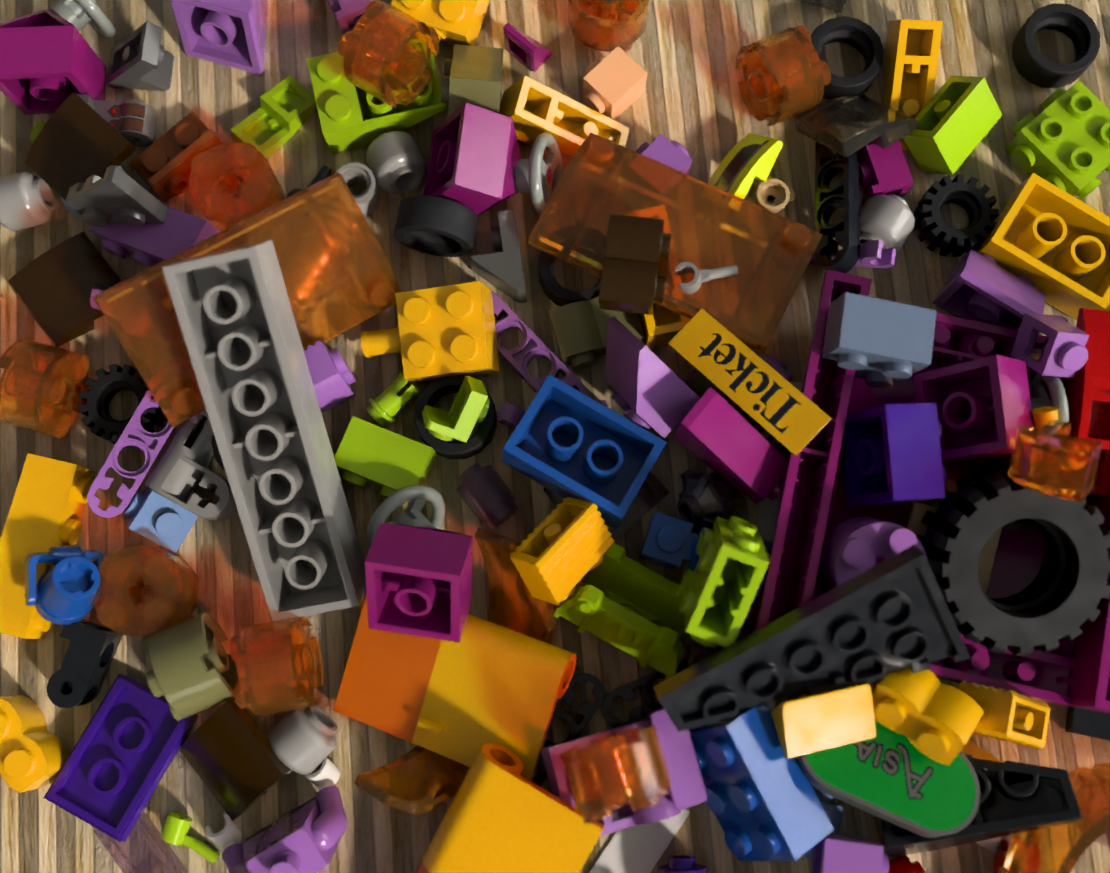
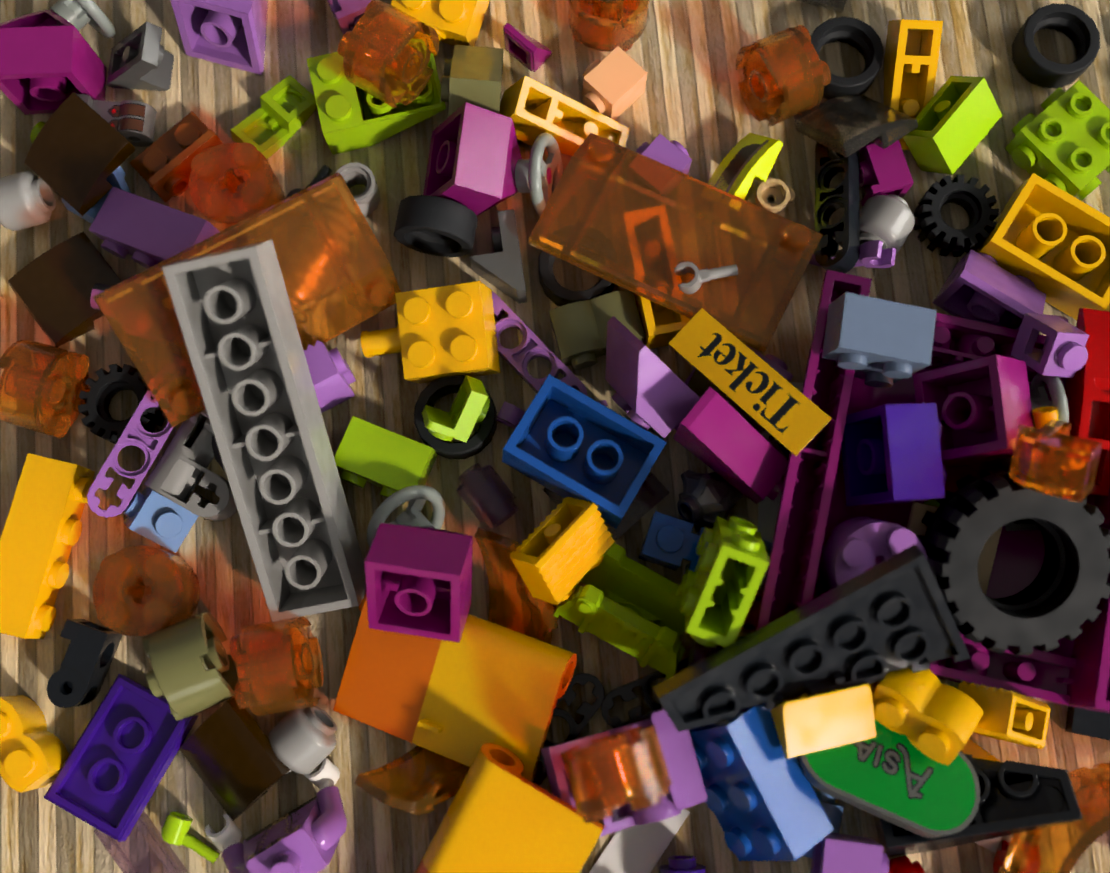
blue piece [25,546,105,625] -> none
dark grey wing [65,165,168,227] -> none
lime pin [365,372,421,426] -> none
light grey head [366,131,426,194] -> none
dark brown brick [599,214,672,315] -> none

